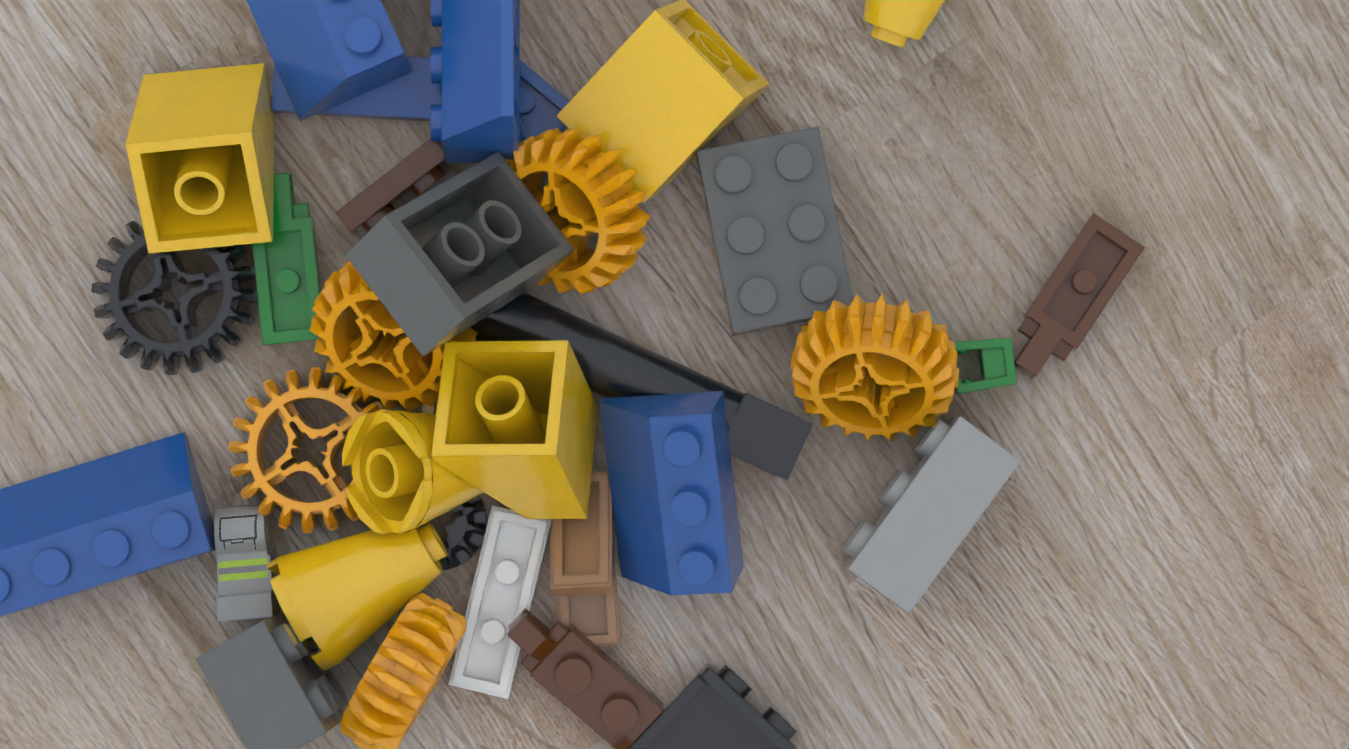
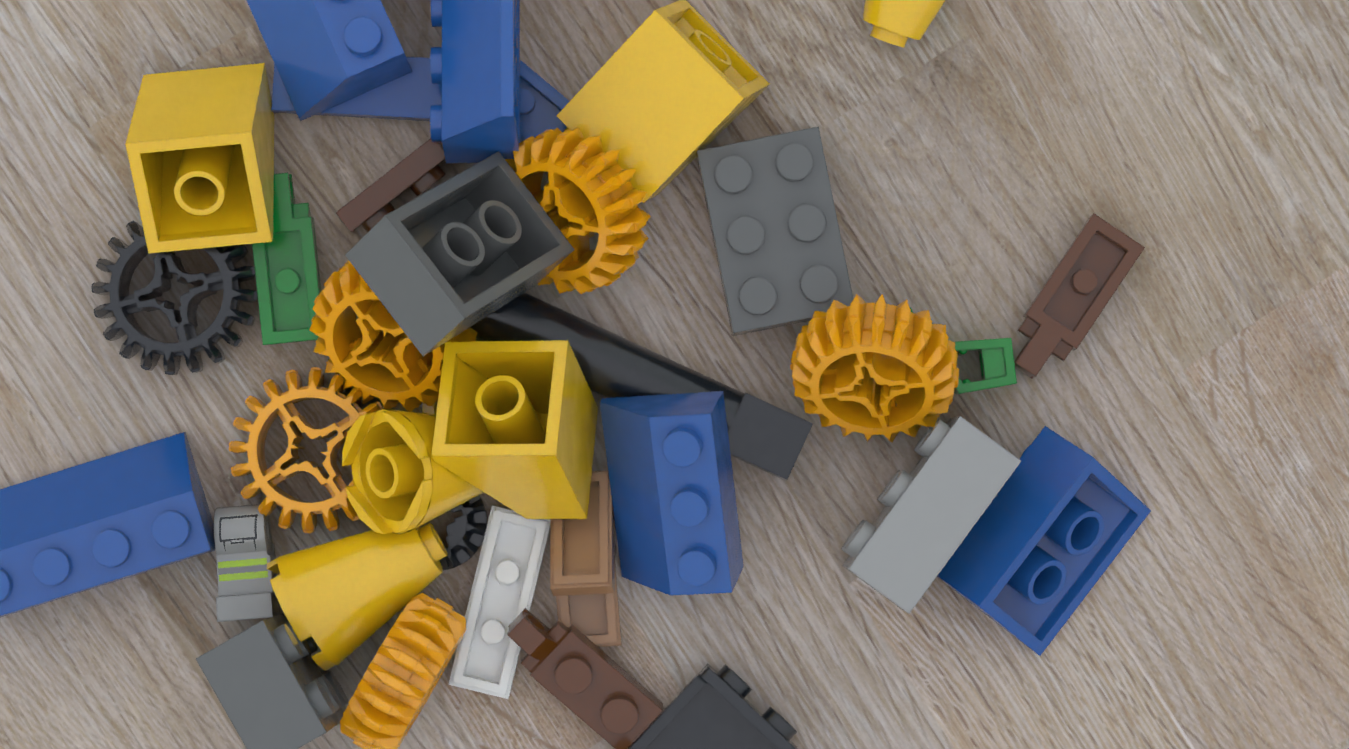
none -> blue slope [937,426,1151,656]

